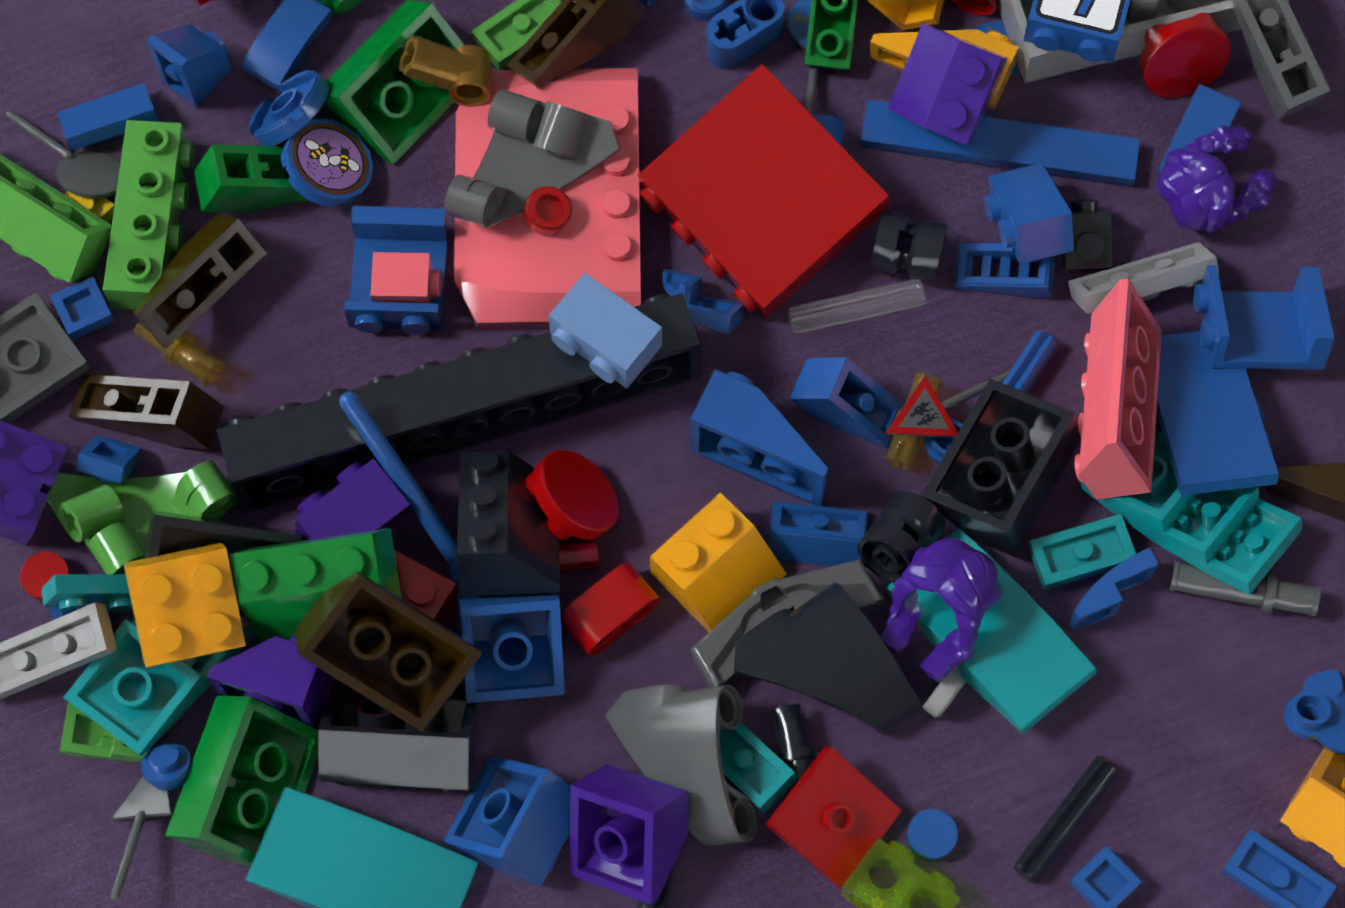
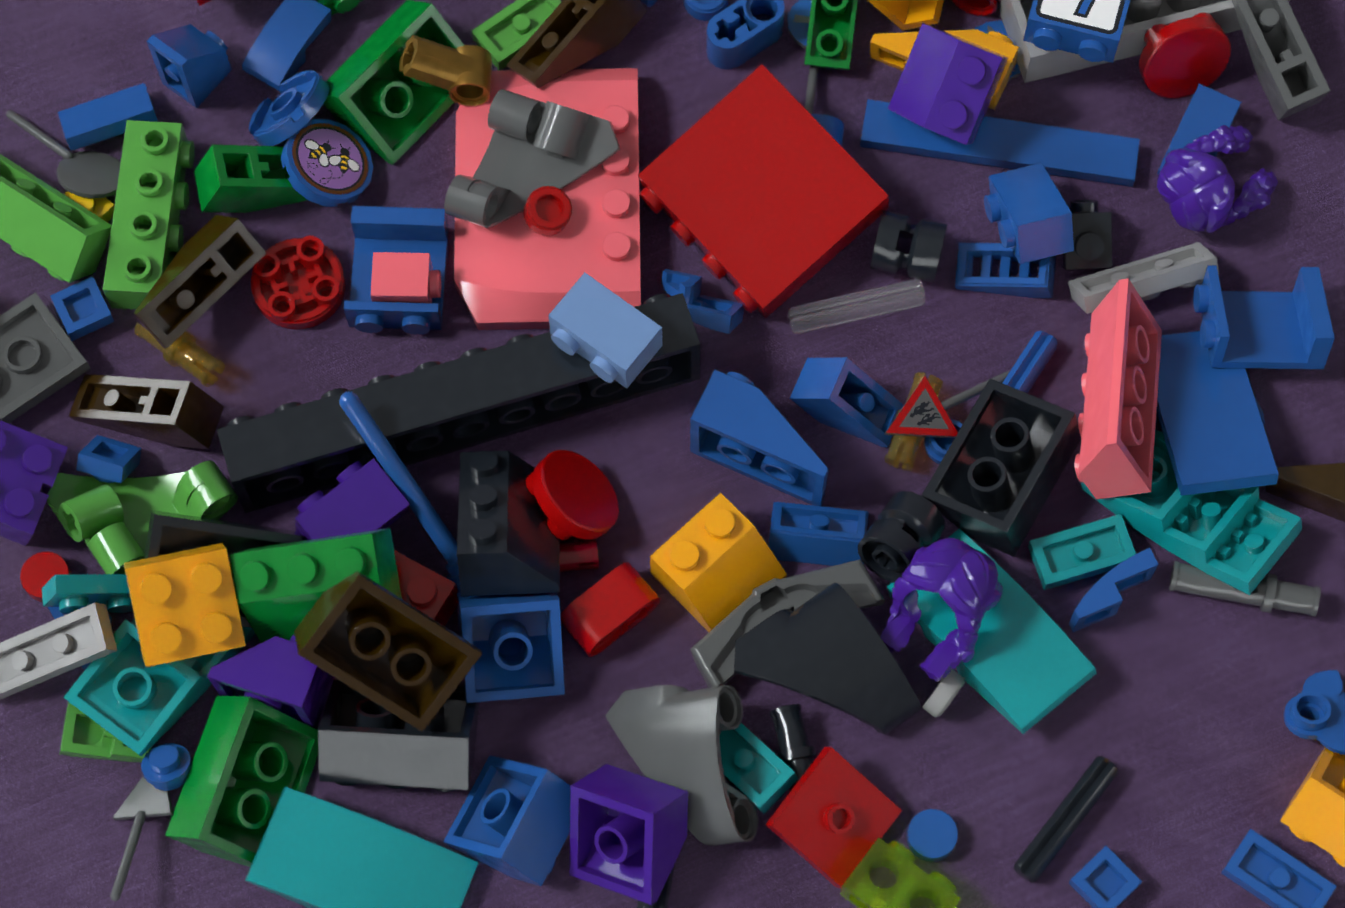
none -> red tile [251,236,346,330]

